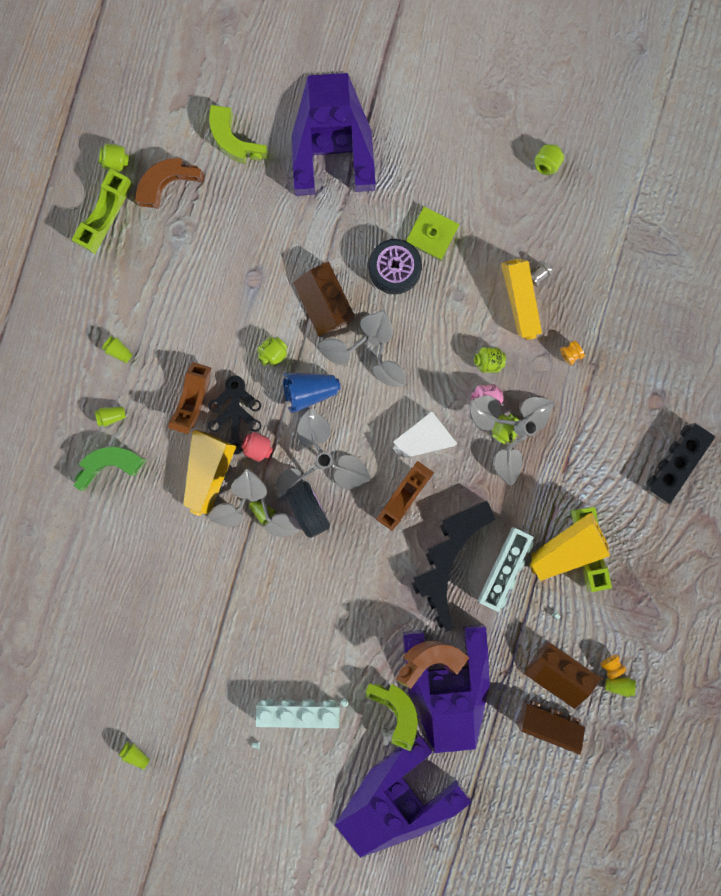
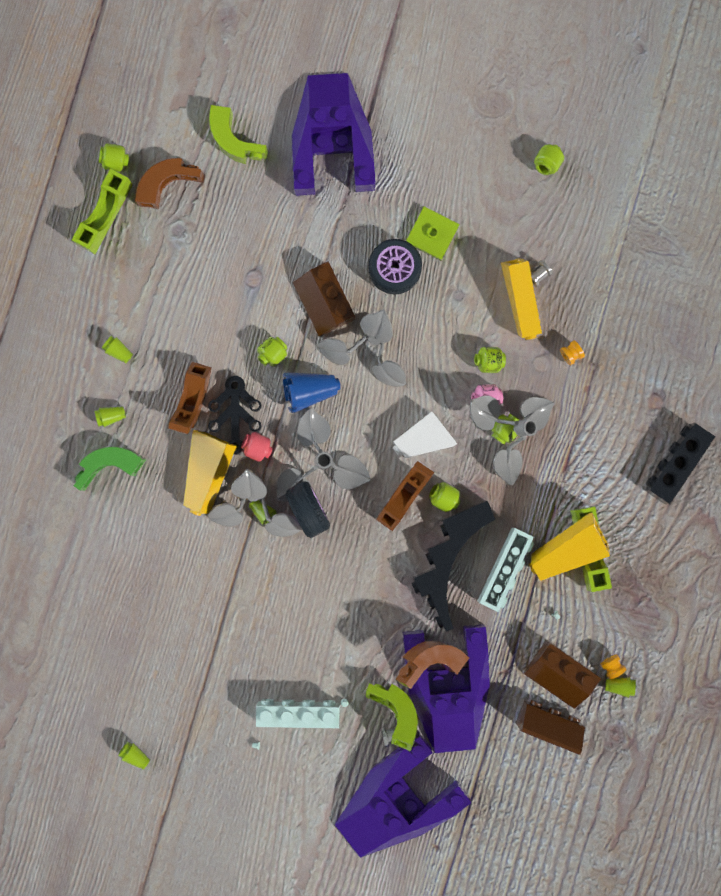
none -> lime head [429,482,460,512]

